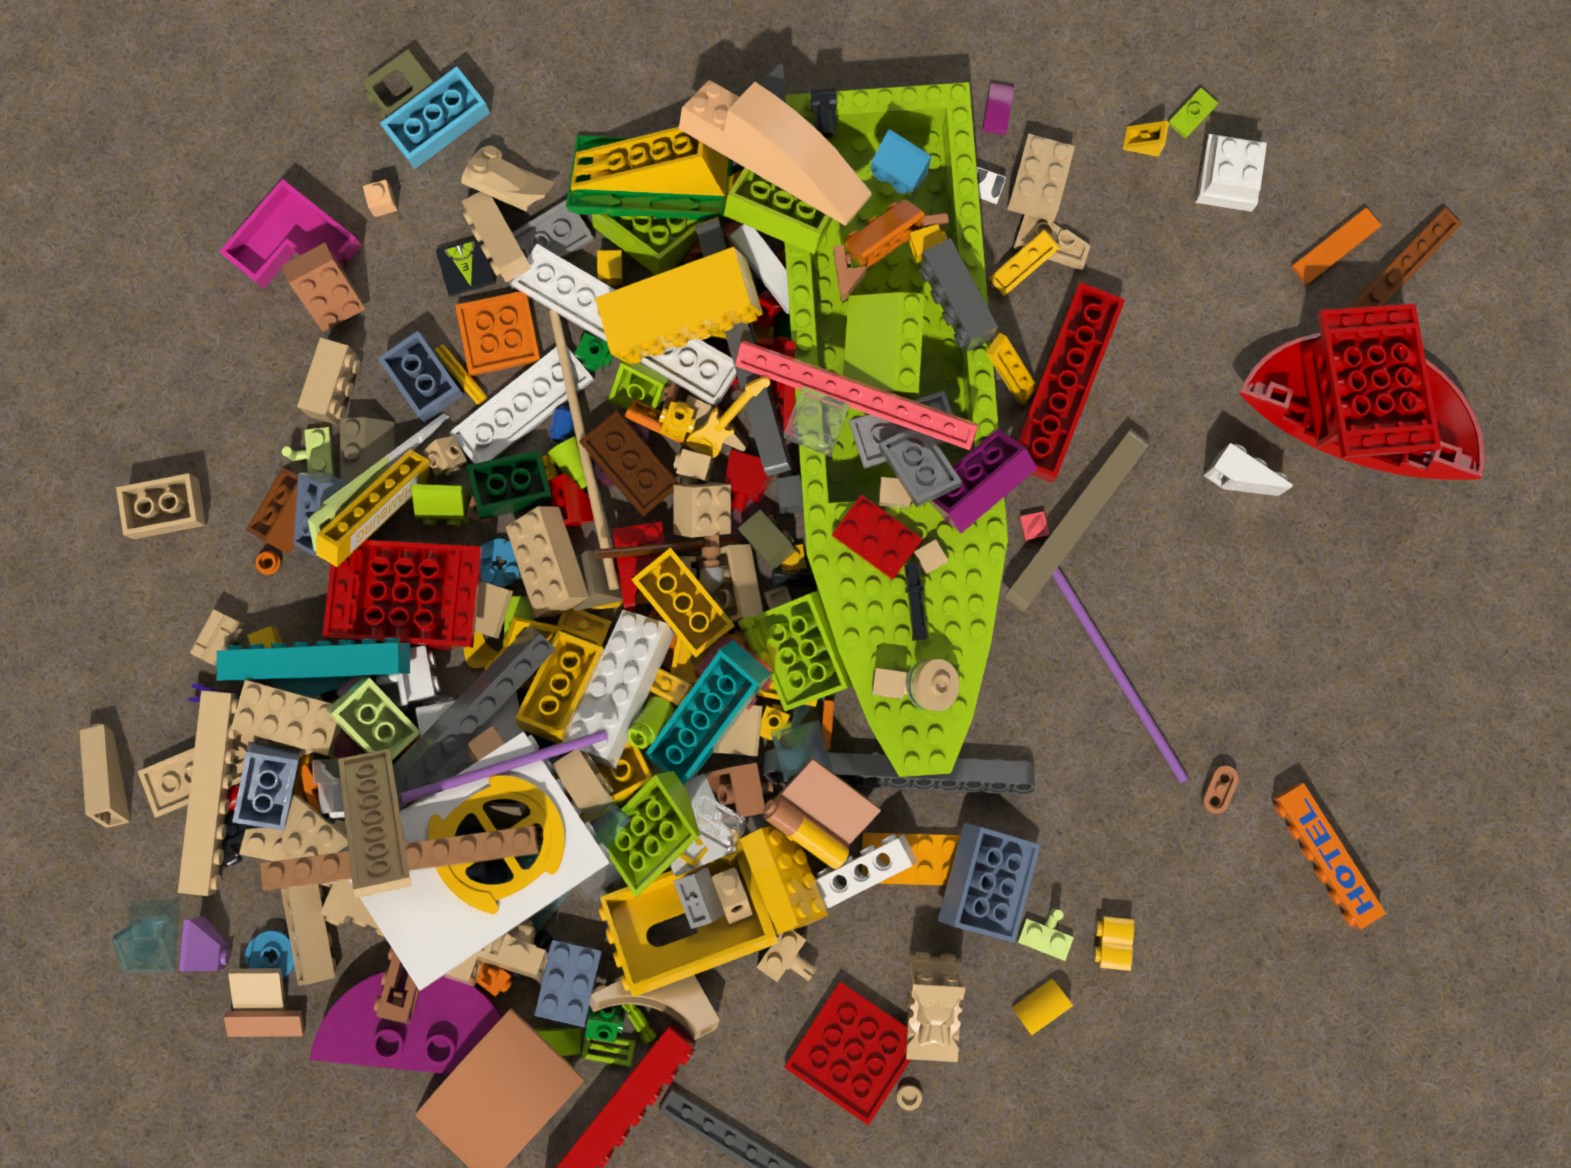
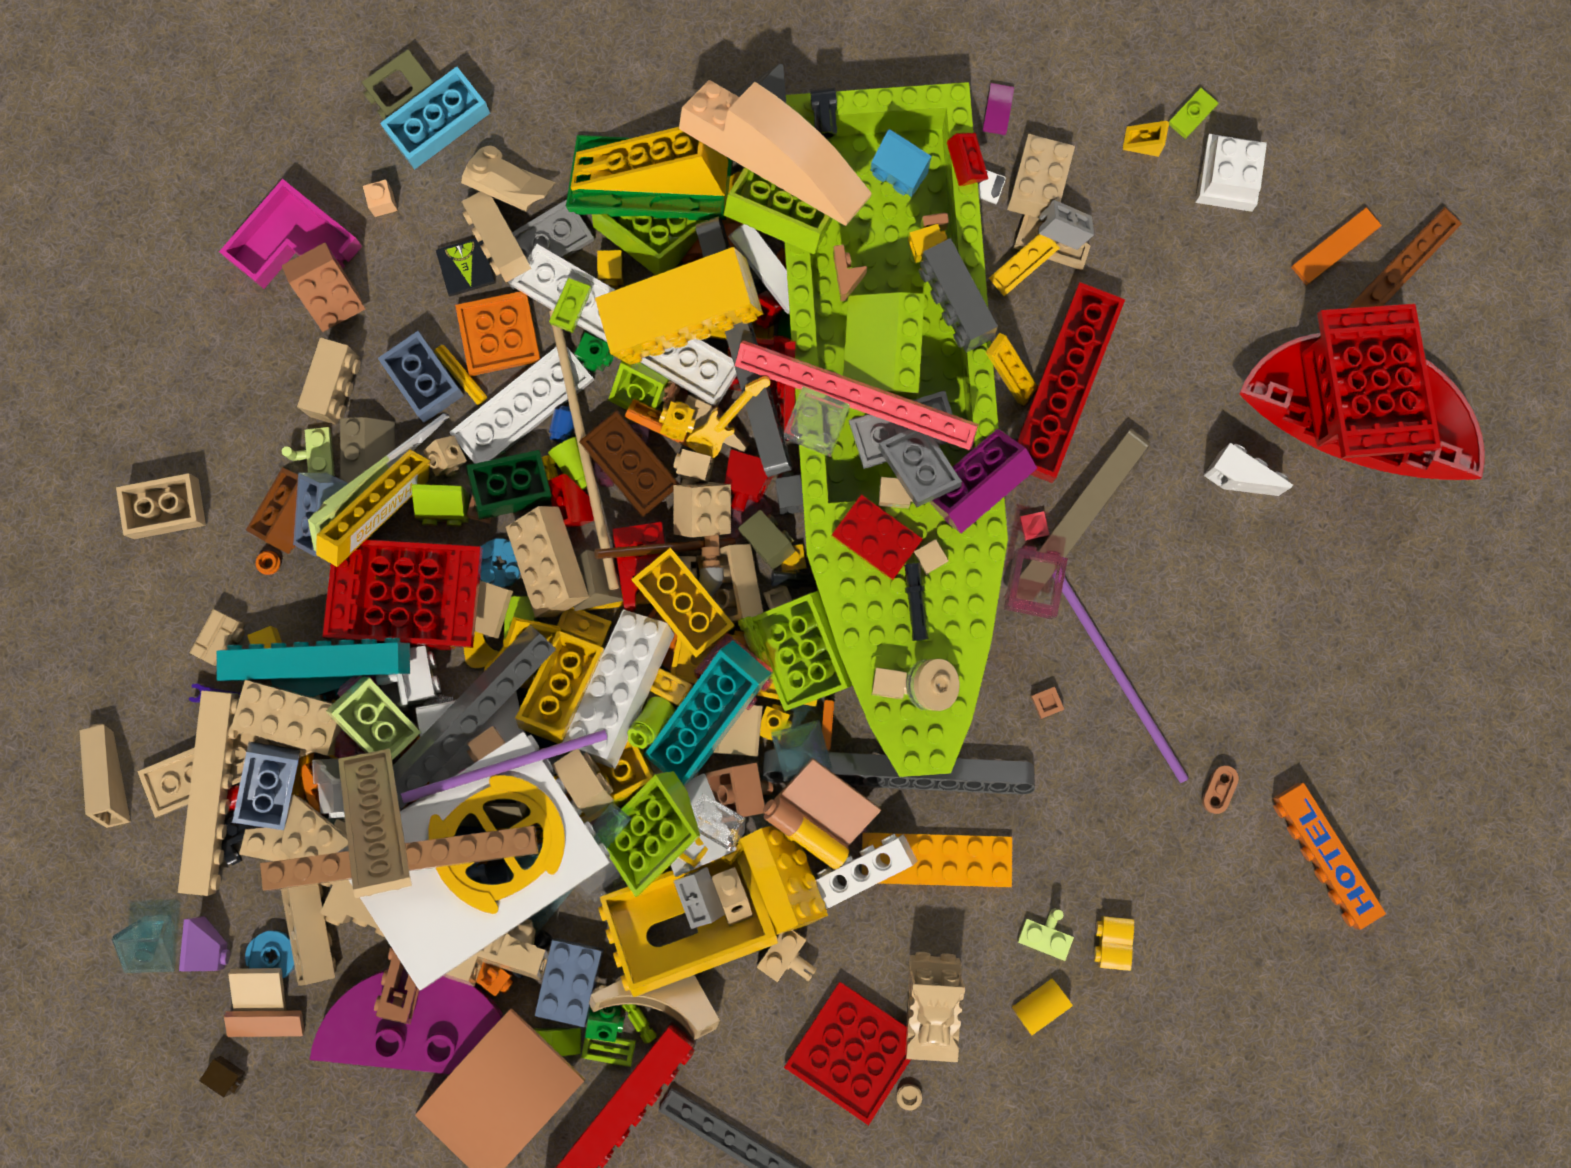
orange slope [844,199,925,269] -> none
sand blue slope [938,823,1041,943] -> none
none -> dark brown brick [199,1056,245,1098]
none -> lime plate [549,278,592,333]
none -> red slope [947,133,989,186]
none -> clear pink window [1004,545,1068,620]
none -> nougat plate [1031,687,1064,719]
none -> light grey hinge [1039,200,1094,250]

